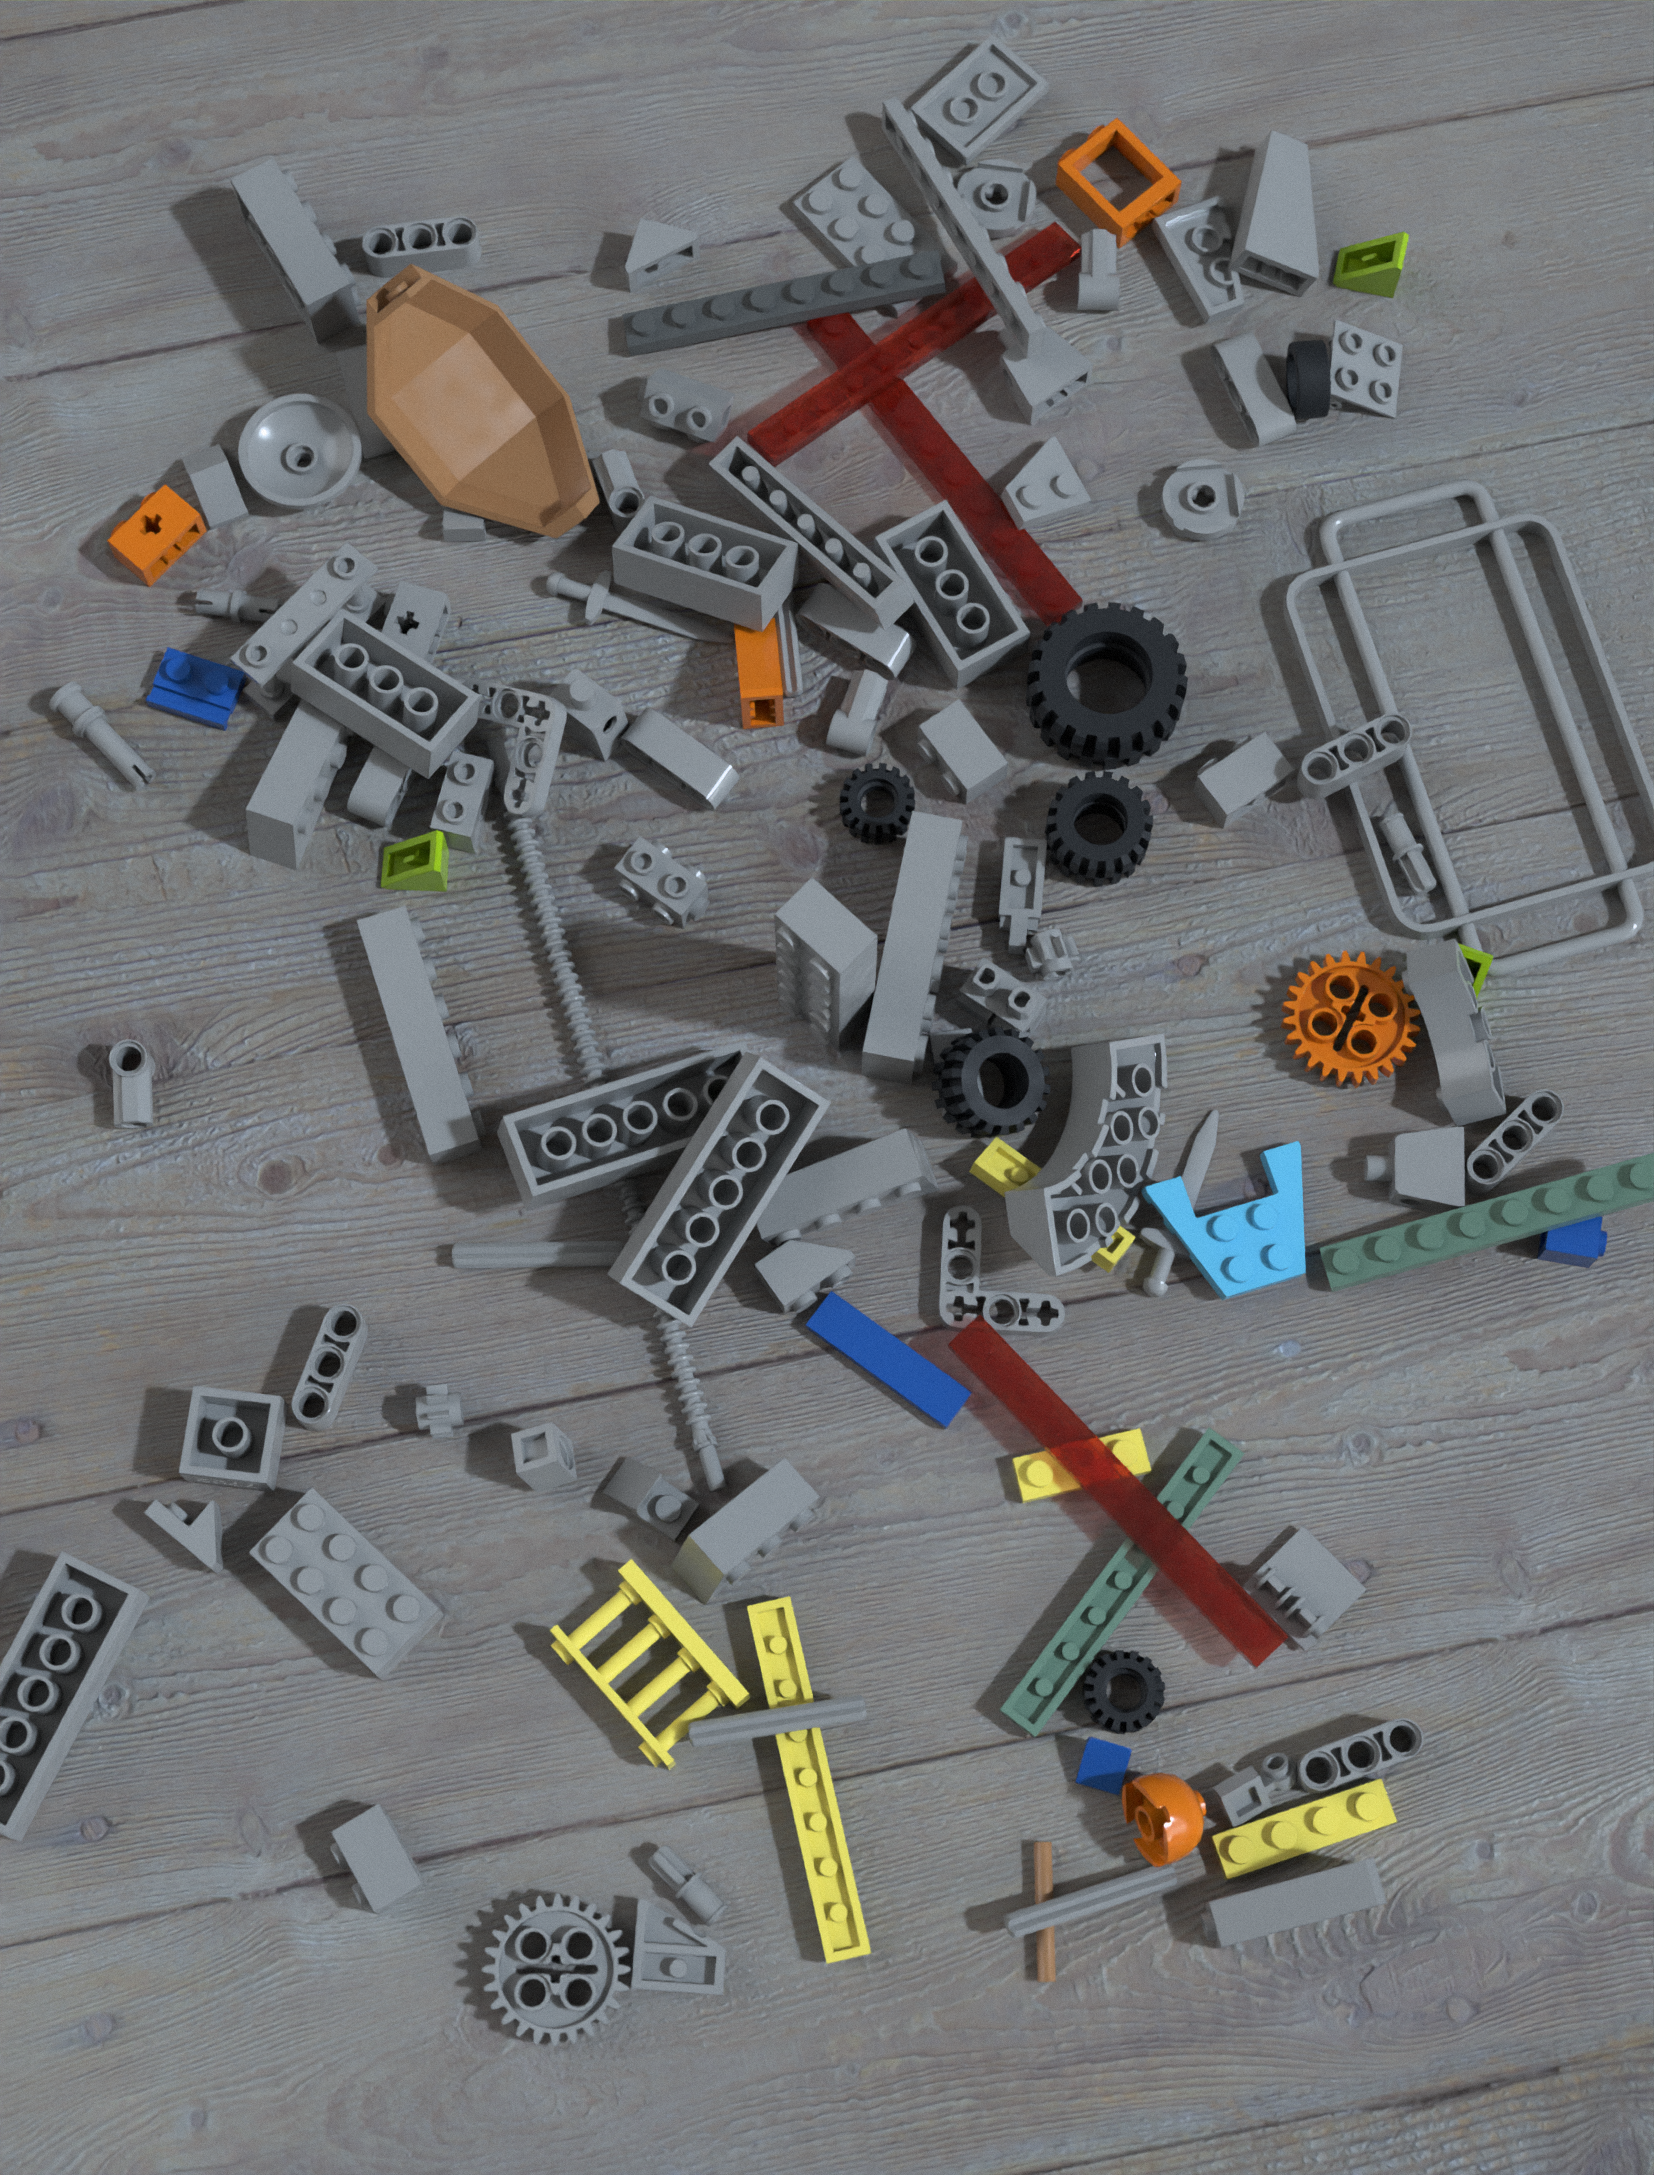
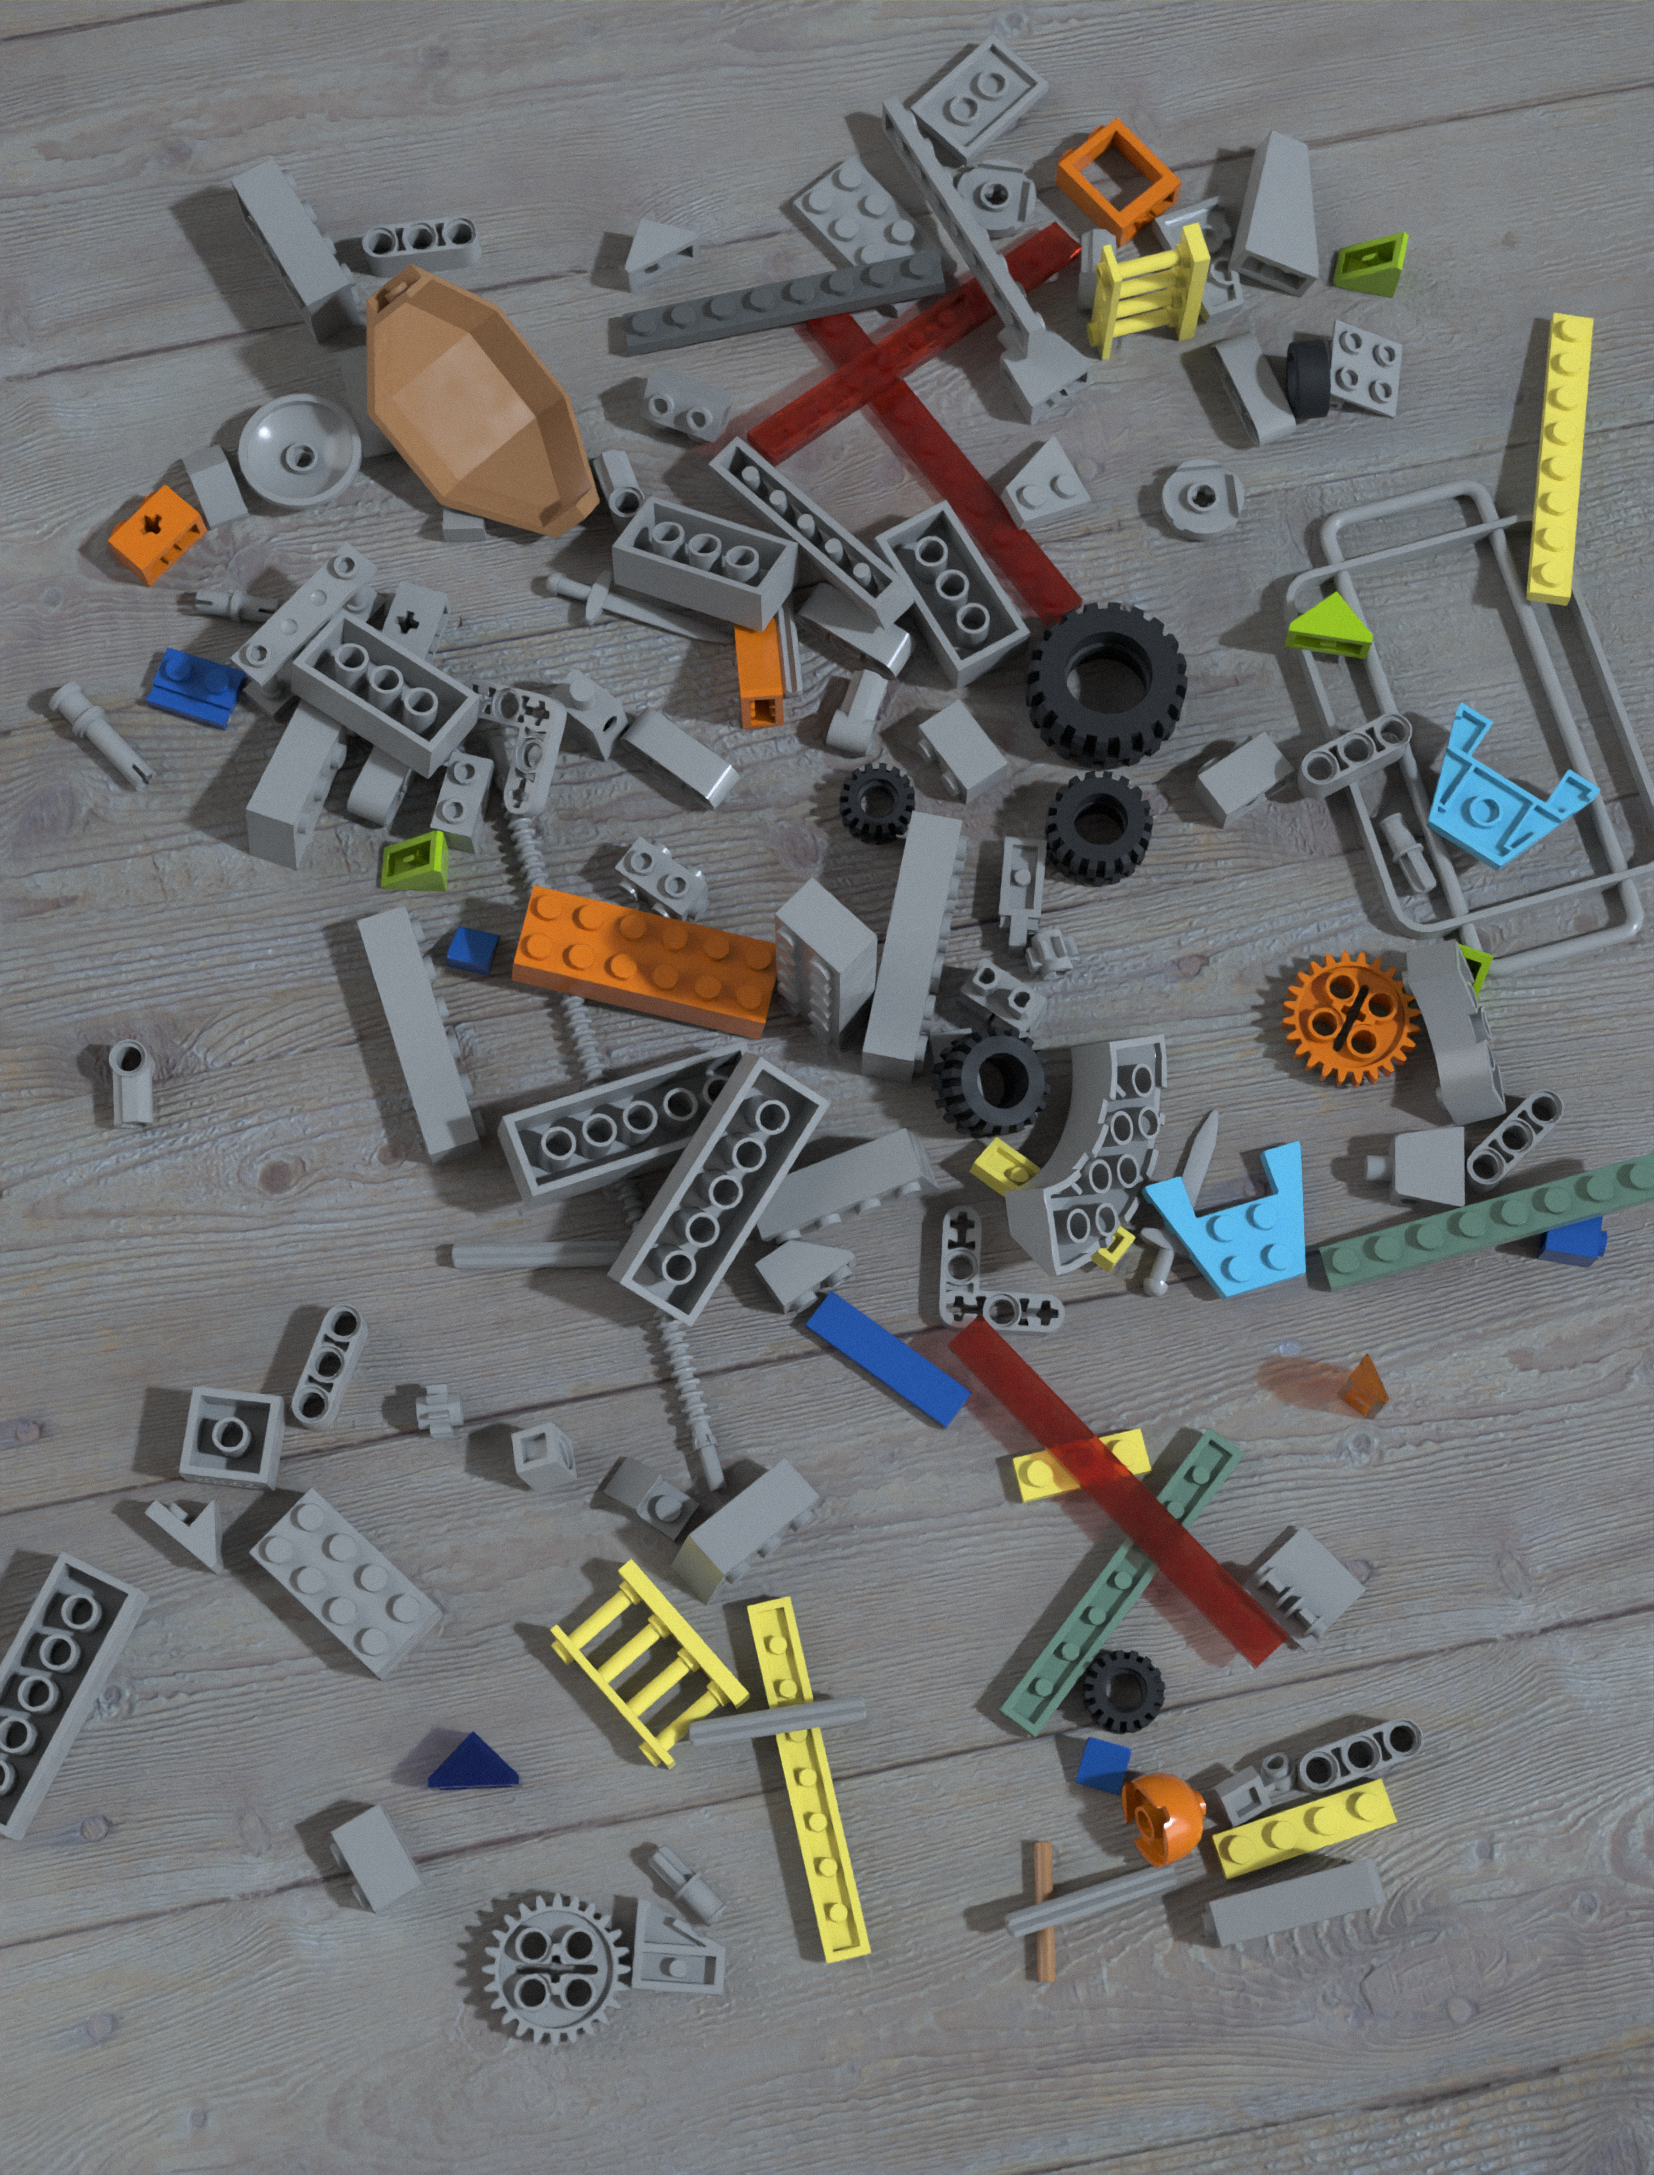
none -> clear blue slope [428,1731,523,1791]
none -> blue slope [446,926,500,976]
none -> orange brick [511,885,777,1040]
none -> light yellow fence [1086,223,1211,360]
none -> lime slope [1284,591,1373,659]
none -> clear orange slope [1337,1353,1389,1420]
none -> medium azure wing [1426,702,1601,872]
none -> light yellow plate [1526,313,1594,606]

